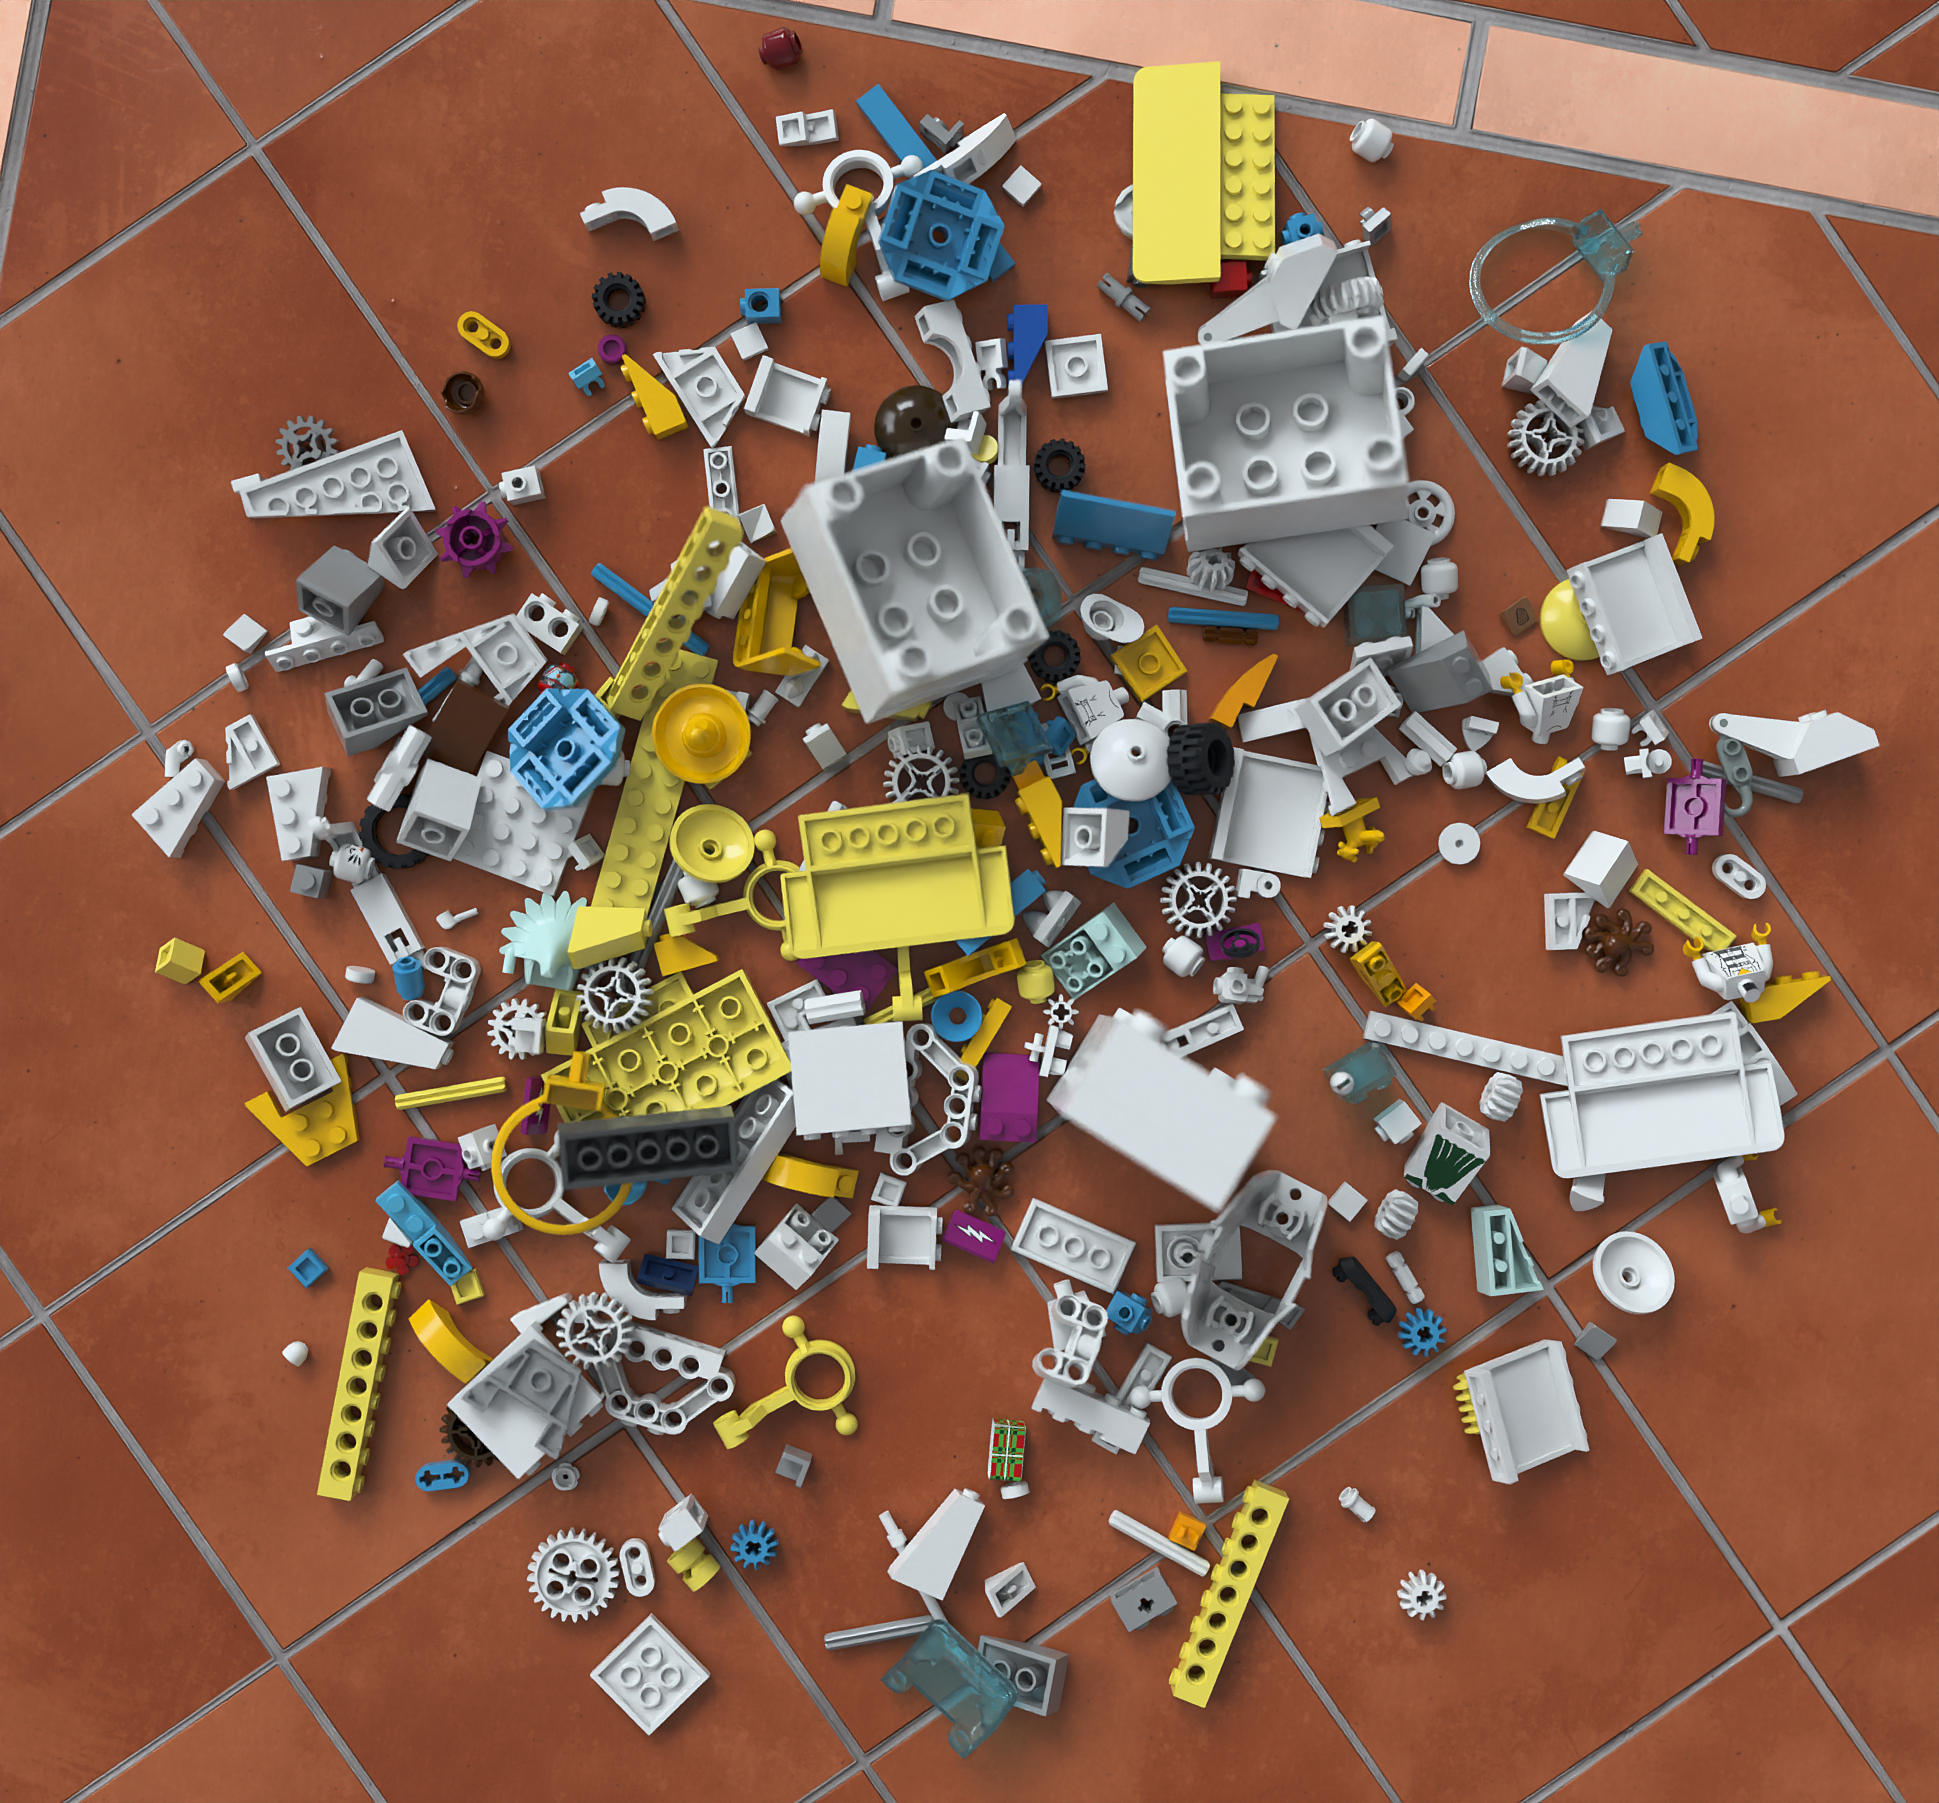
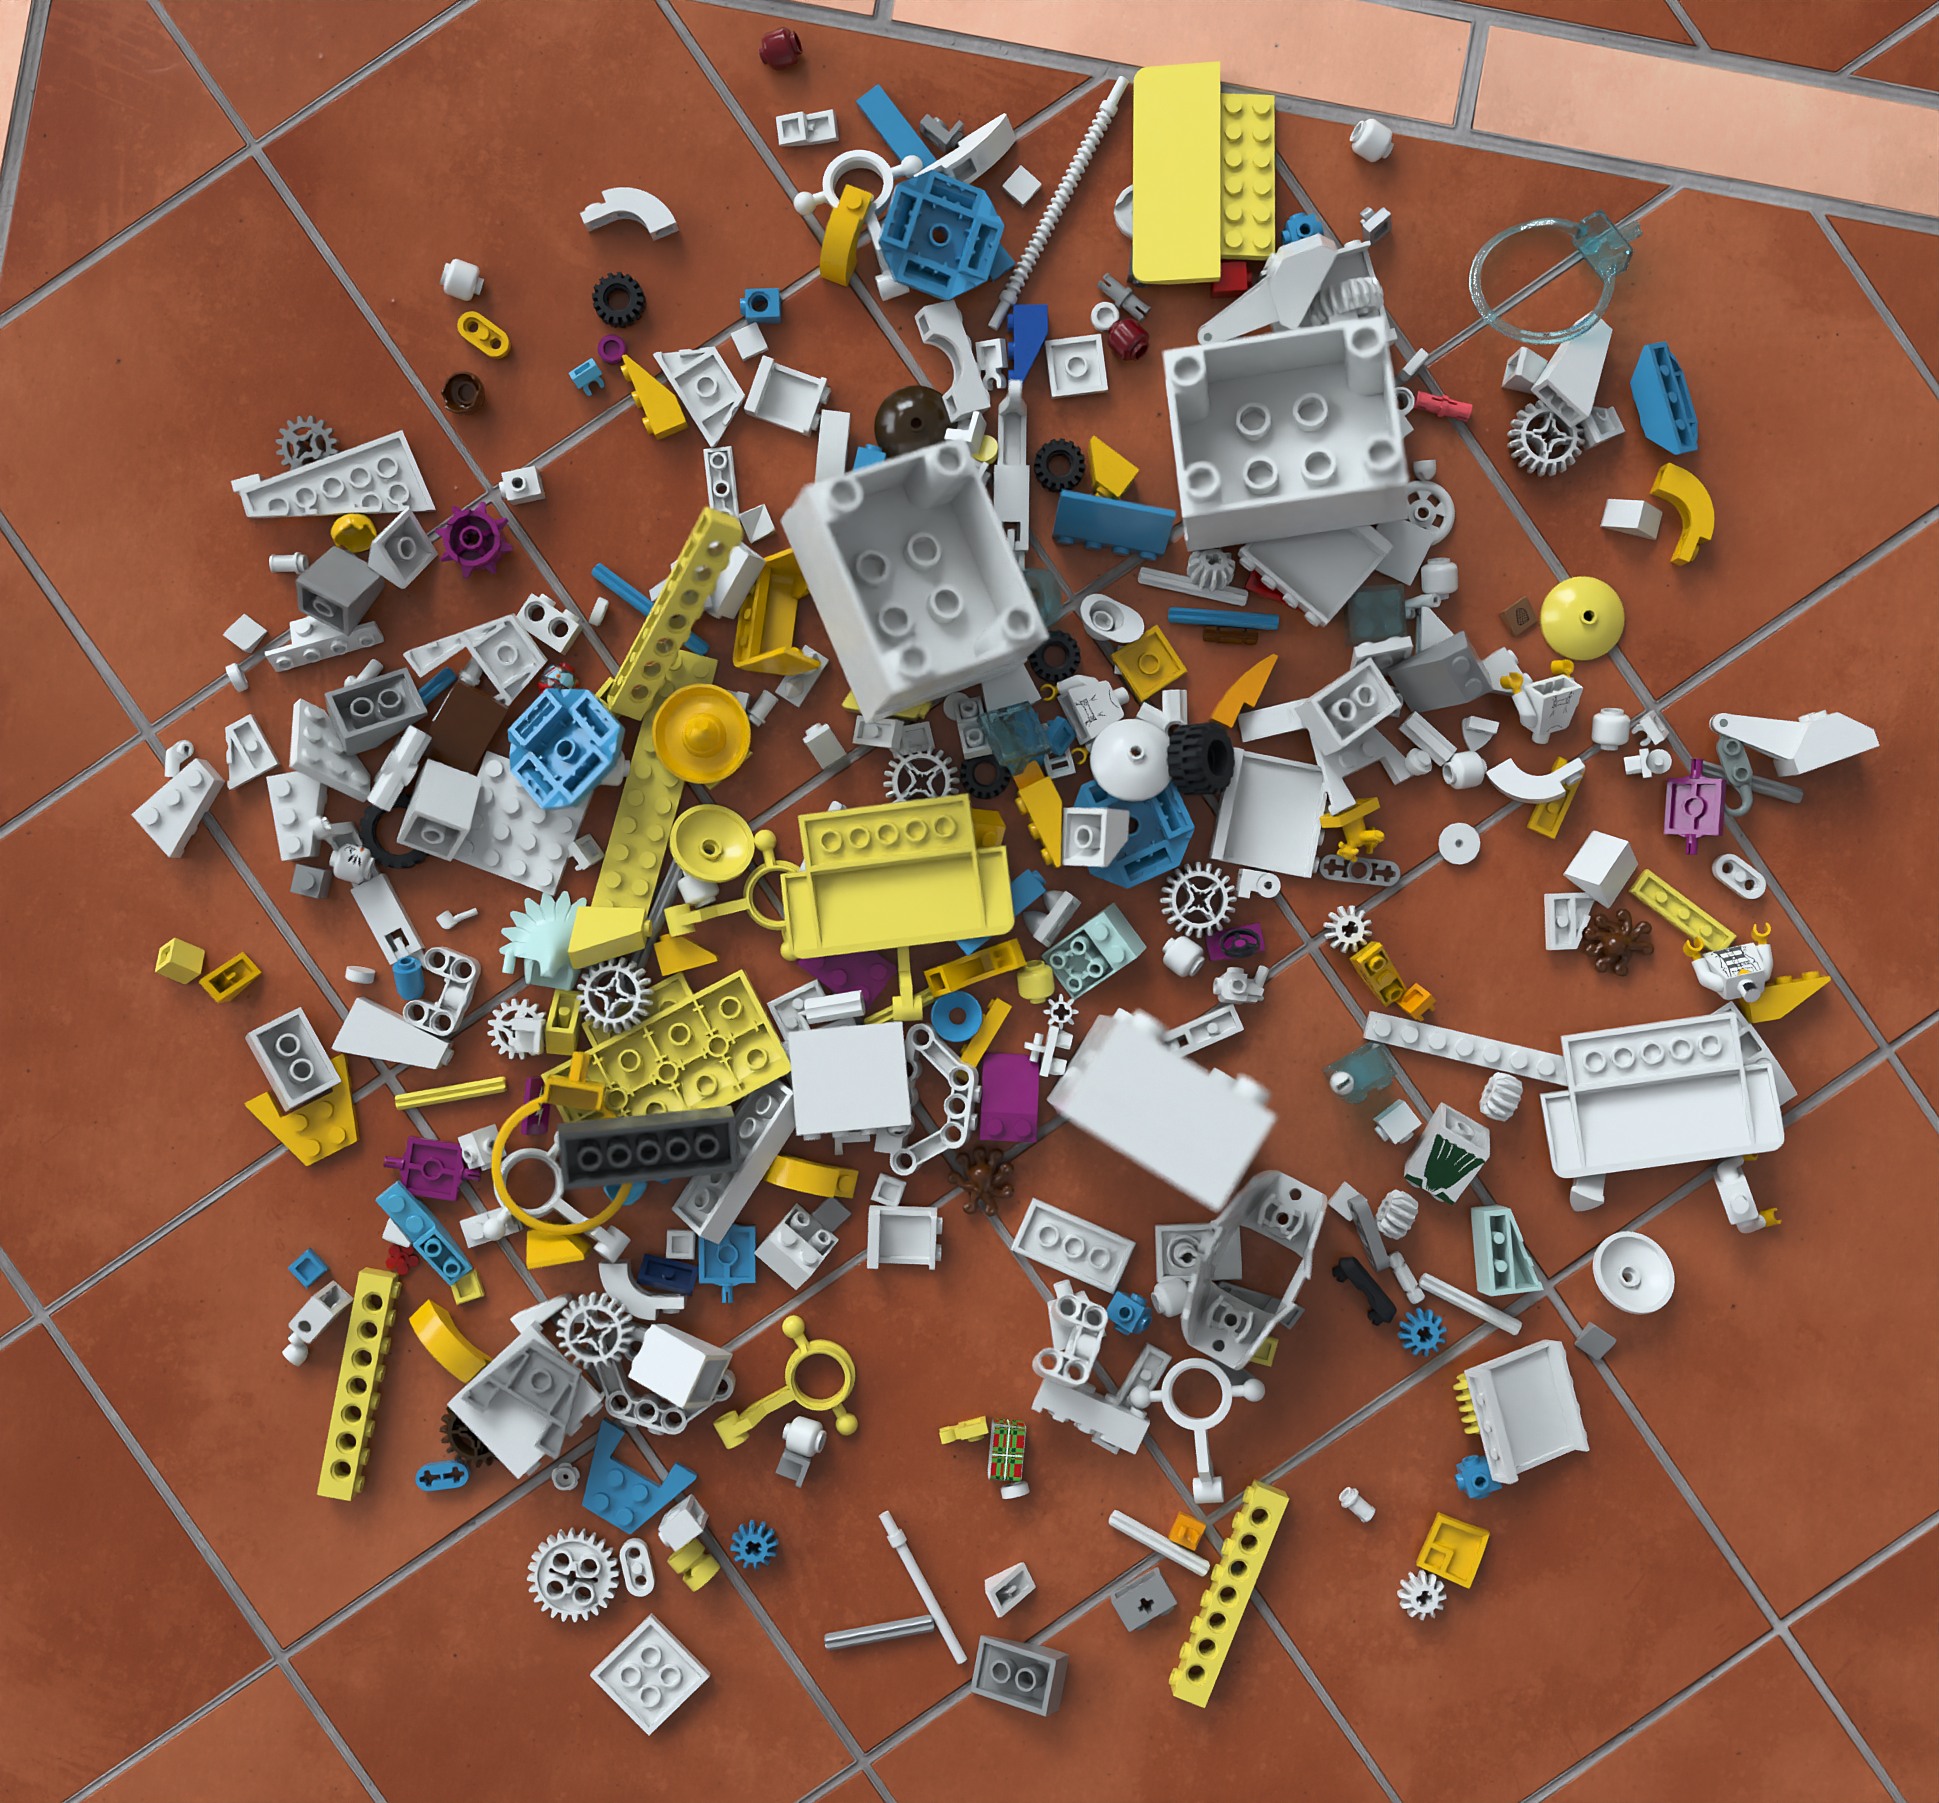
clear light blue windscreen [880,1619,1018,1759] -> none
white slope [887,1488,985,1601] -> none
magenta slope [942,1210,1006,1263] -> none
white panel [1566,533,1702,676] -> none
none -> white pin [269,552,309,575]
none -> white torso [288,1280,354,1347]
none -> white plate [290,698,371,802]
none -> yellow hair [331,513,378,553]
none -> white head [440,259,484,301]
none -> yellow slope [527,1219,593,1269]
none -> dark azure wing [582,1417,698,1535]
none -> white slope [629,1324,733,1408]
none -> white head [783,1416,827,1457]
none -> white plate [853,715,904,750]
none -> light yellow plate [939,1416,989,1444]
none -> white hose [988,76,1129,331]
none -> yellow slope [1087,435,1139,500]
none -> white tile [1091,302,1119,332]
none -> dark red head [1108,318,1150,361]
none -> light grey beam [1317,854,1400,886]
none -> light grey beam [1347,1194,1390,1272]
none -> coral pin [1413,390,1472,422]
none -> white hinge [1413,460,1436,480]
none -> yellow plate [1416,1512,1490,1589]
none -> white axle [1418,1273,1522,1335]
none -> dark azure brick [1454,1455,1502,1499]

